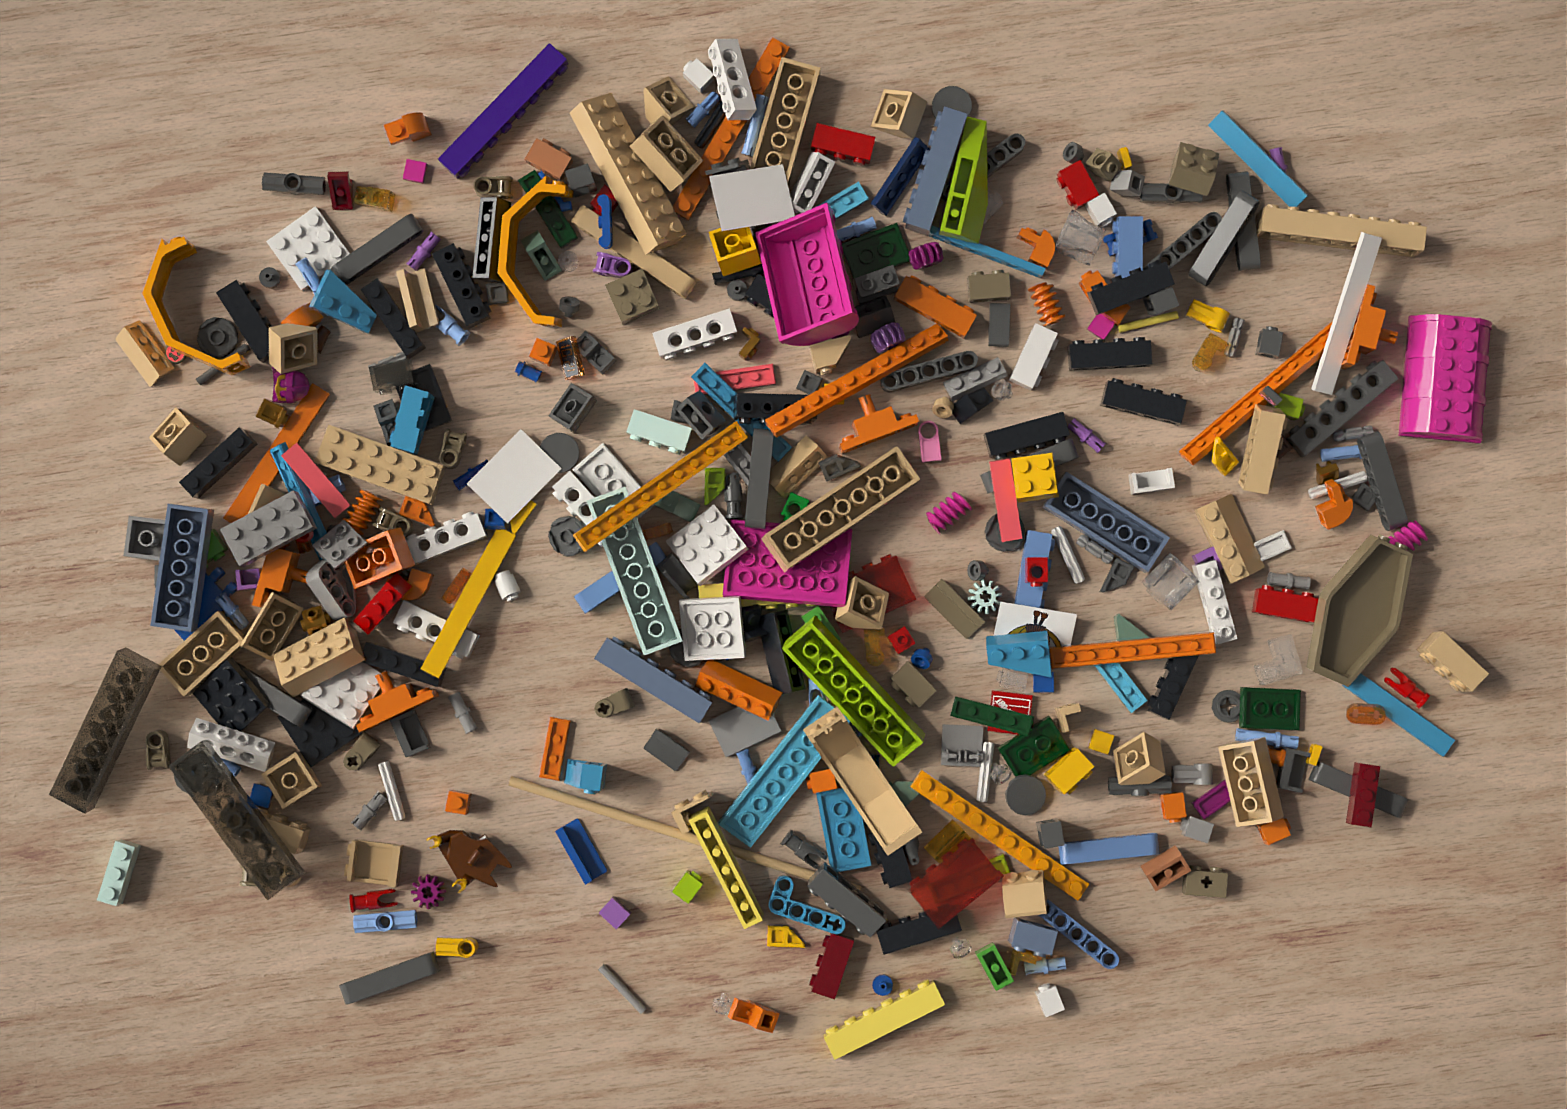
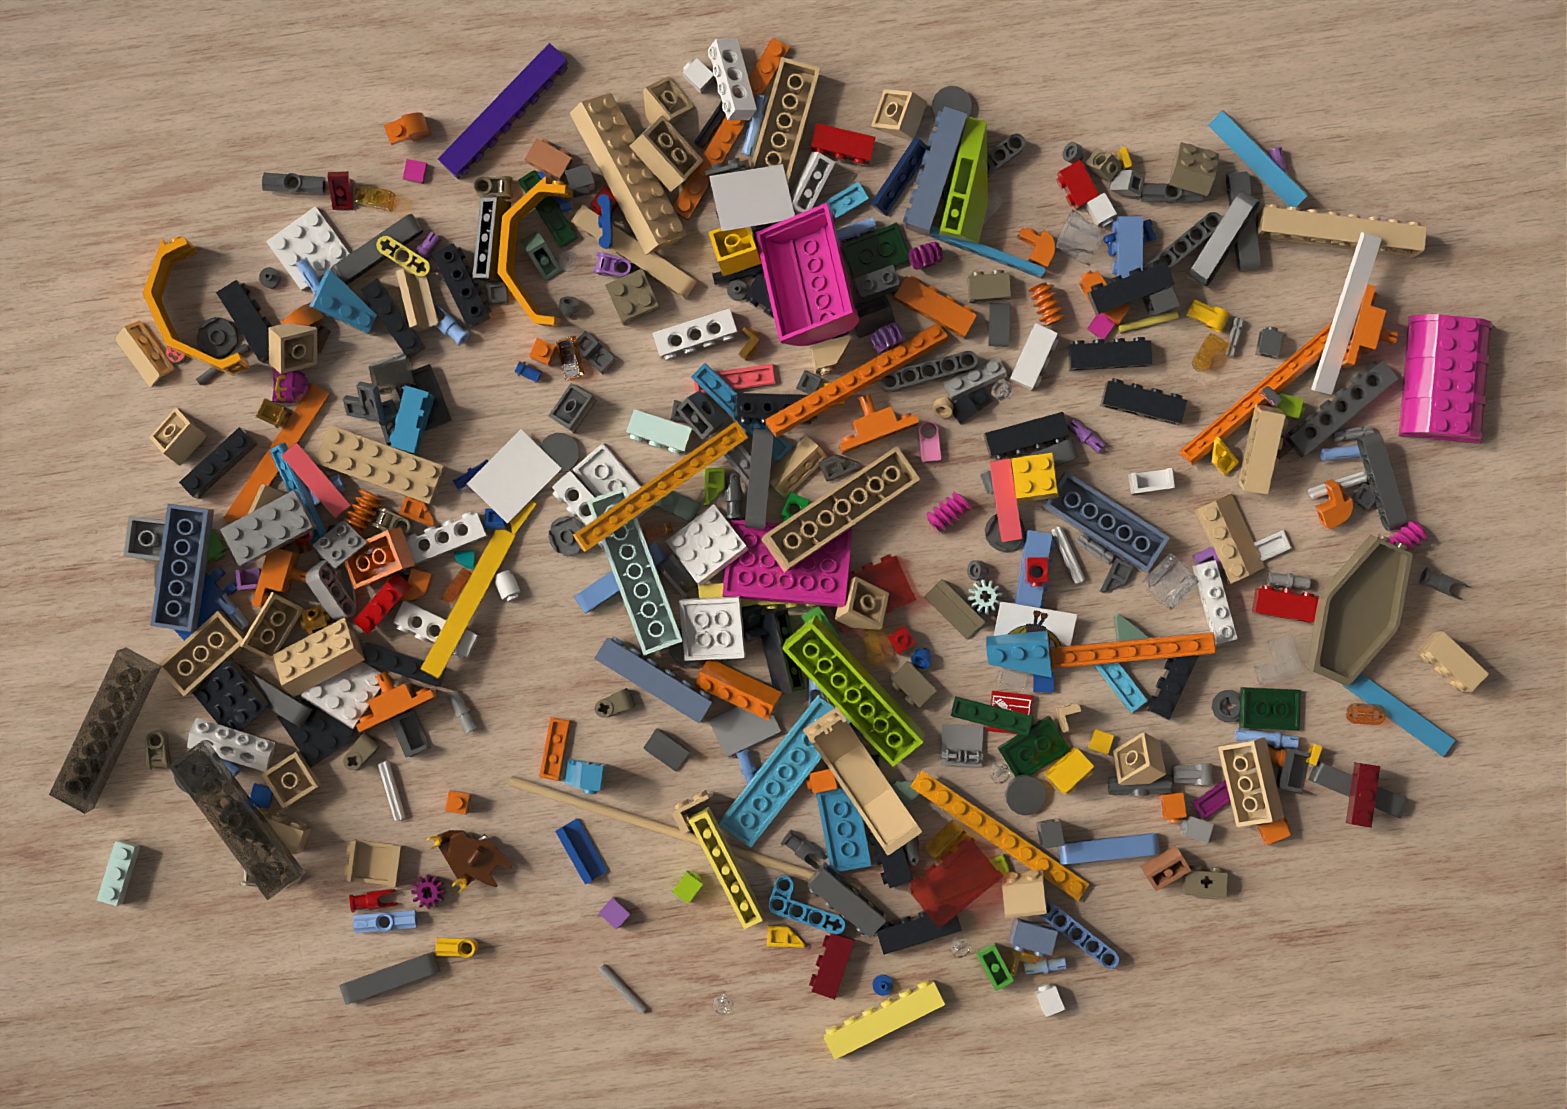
light grey pin [351,791,388,831] -> none
dark tan piece [439,428,467,469] -> none
medium blue axle [686,91,720,128] -> none
orange brick [728,998,780,1033] -> none
white axle [977,742,994,802] -> none
pearl gold tile [1316,461,1339,485] -> none
red piece [1384,668,1430,708] -> none
none -> dark grey tile [343,382,385,422]
none -> light yellow beam [376,236,430,277]
none -> teal tile [454,550,475,570]
none -> dark grey piece [1419,567,1469,600]

